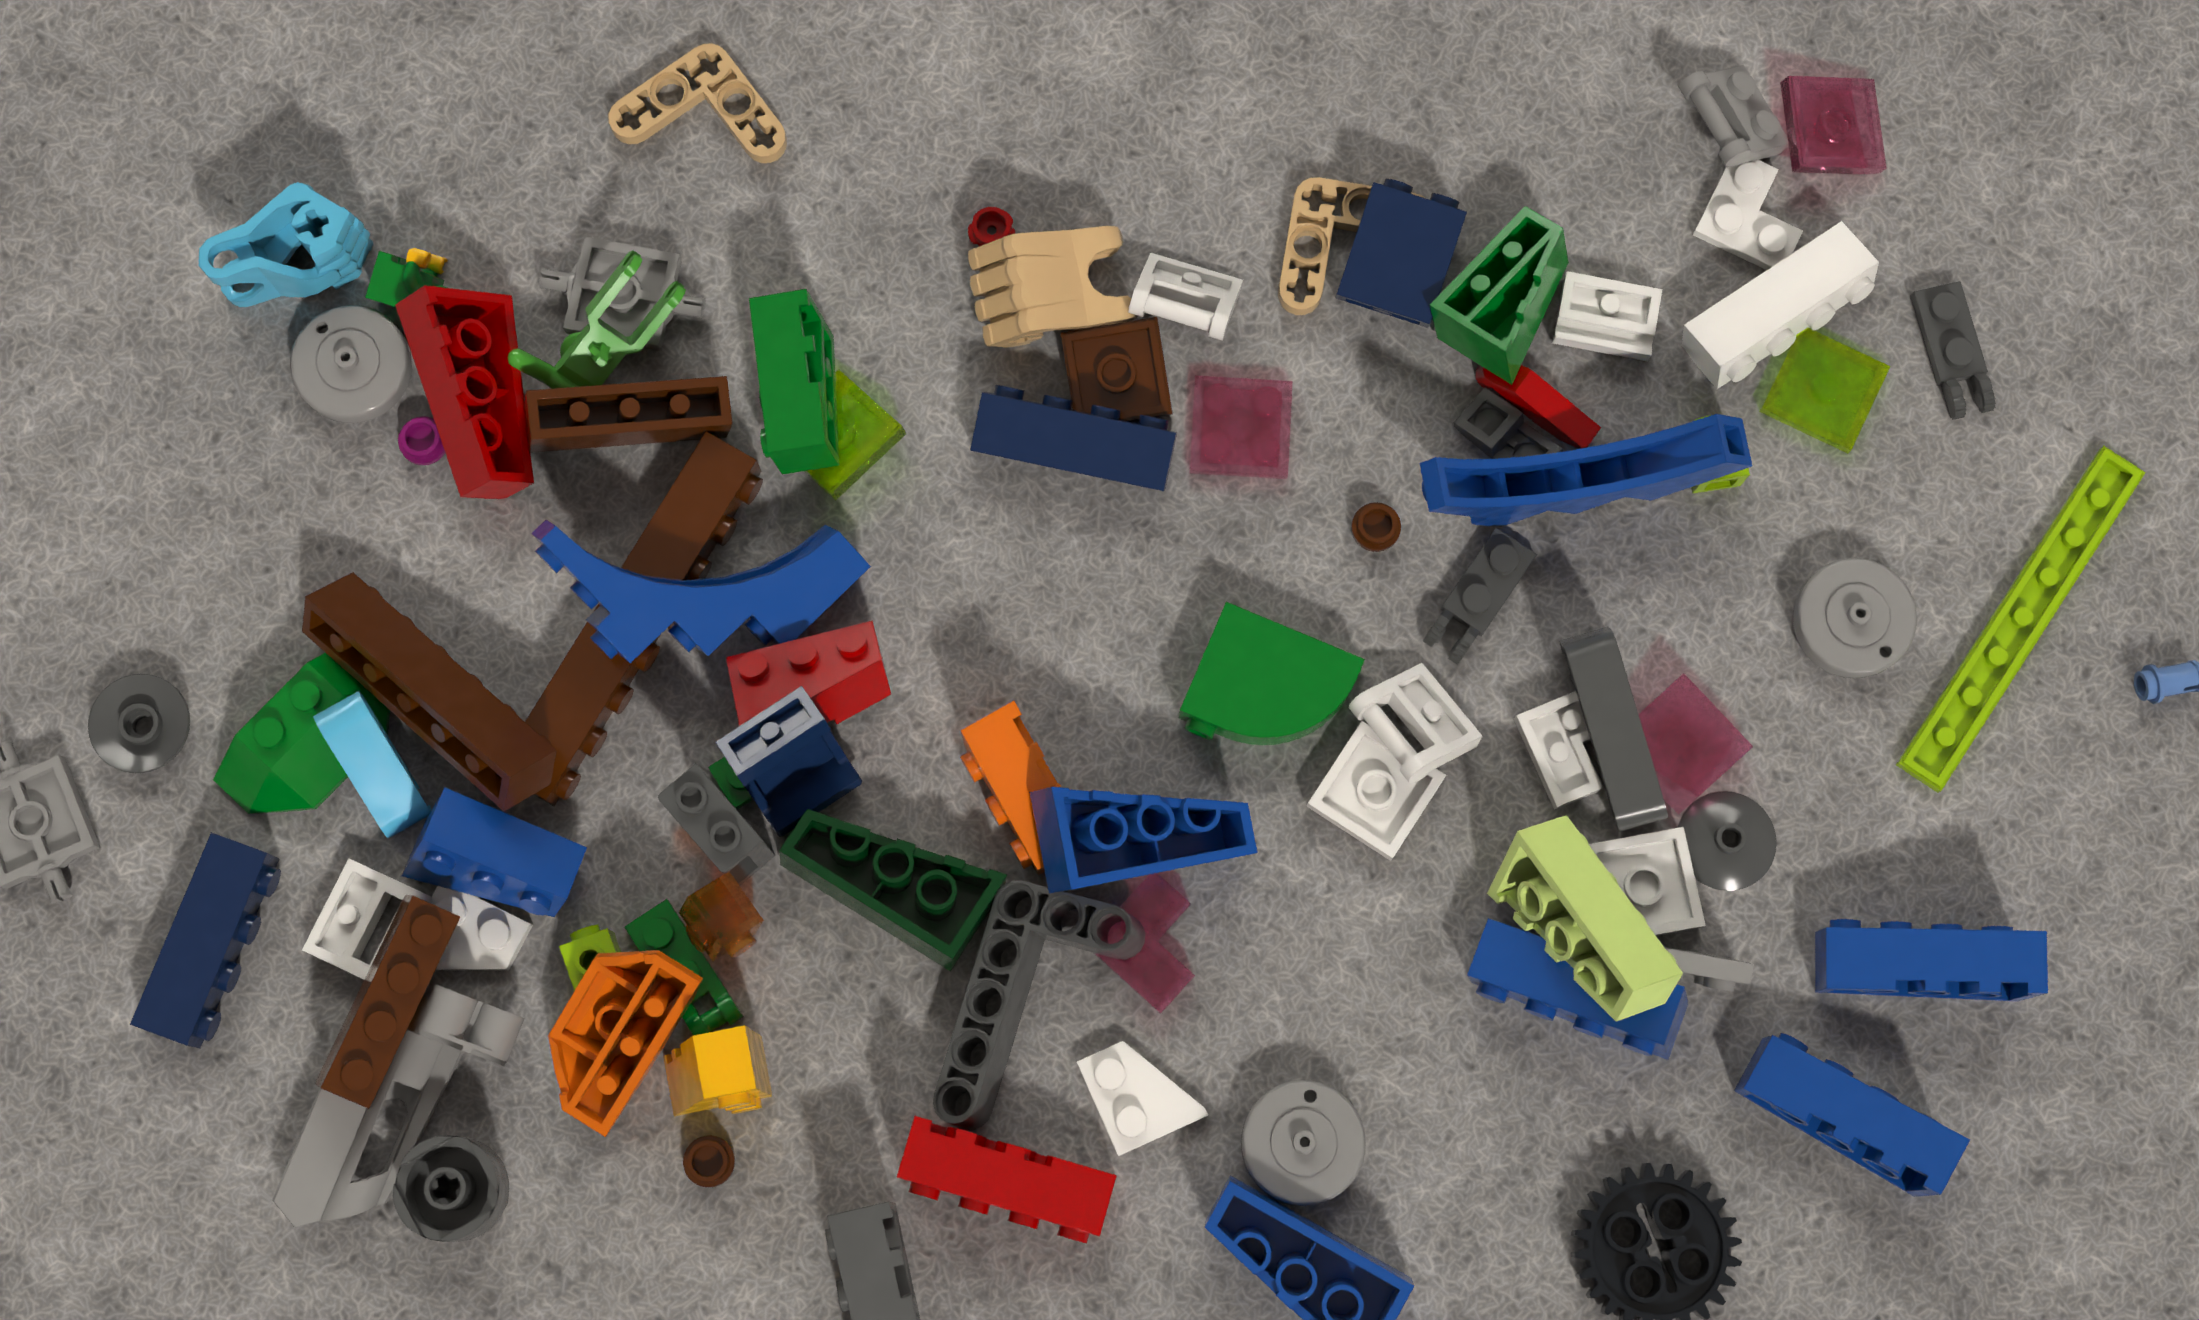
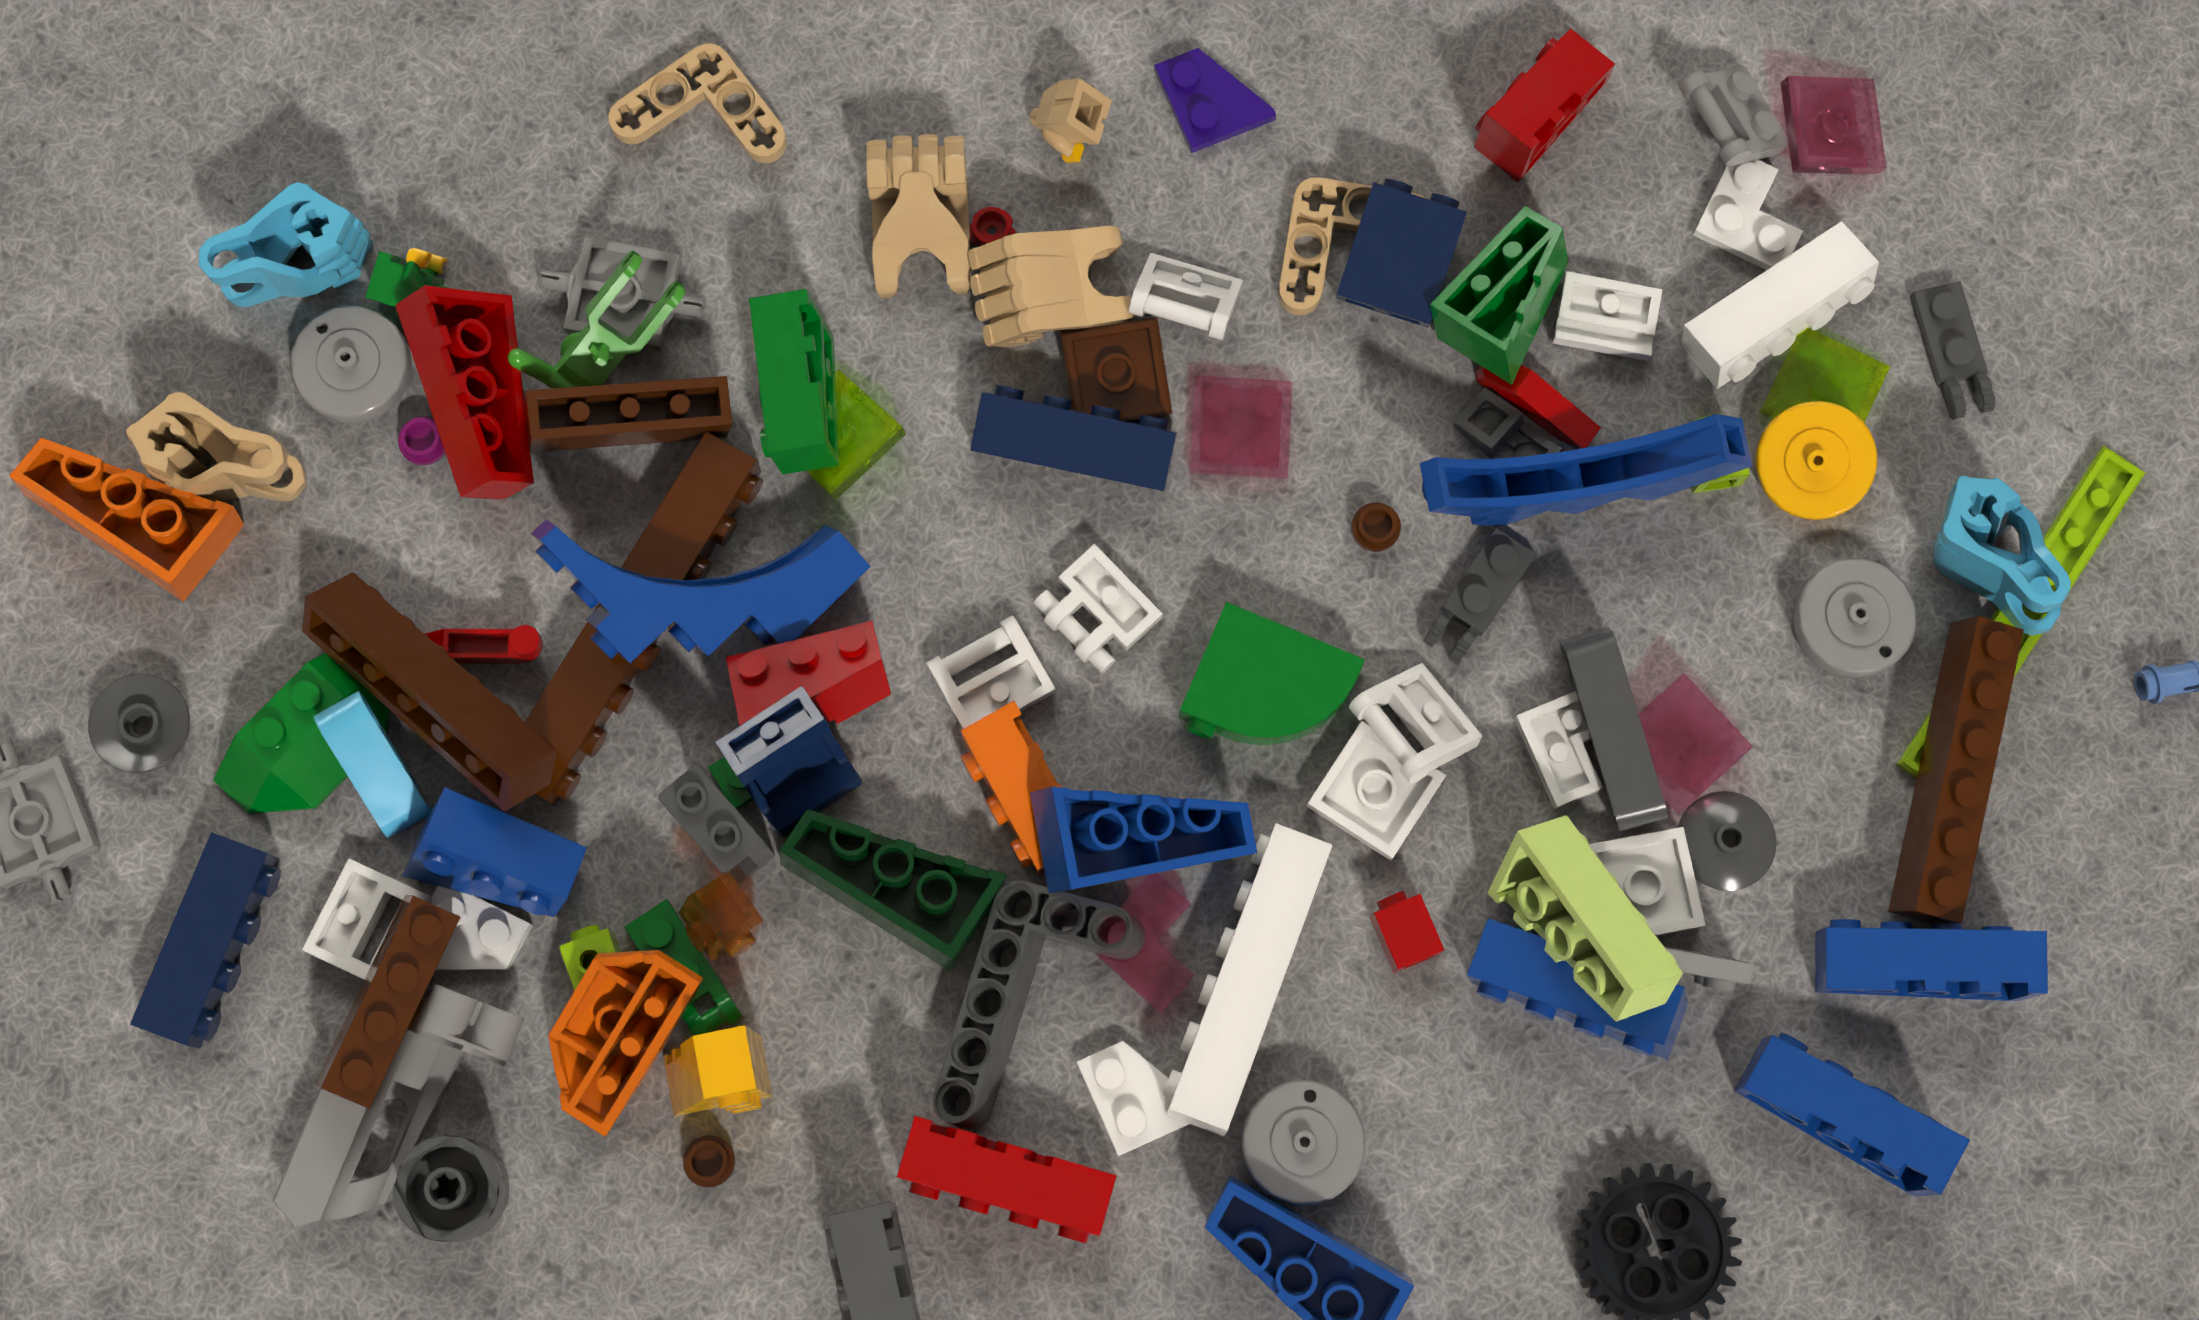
none -> orange wedge [9,438,244,602]
none -> tan piece [126,392,307,501]
none -> red piece [424,625,543,664]
none -> tan piece [866,134,971,298]
none -> white plate [926,615,1056,729]
none -> tan piece [1030,78,1112,163]
none -> white plate [1034,544,1163,674]
none -> dark purple wing [1154,48,1276,153]
none -> white brick [1162,823,1333,1137]
none -> red brick [1370,891,1445,974]
none -> red wedge [1474,28,1615,183]
none -> yellow wheel [1755,401,1877,520]
none -> reddish brown brick [1888,616,2024,924]
none -> medium azure piece [1934,476,2071,636]

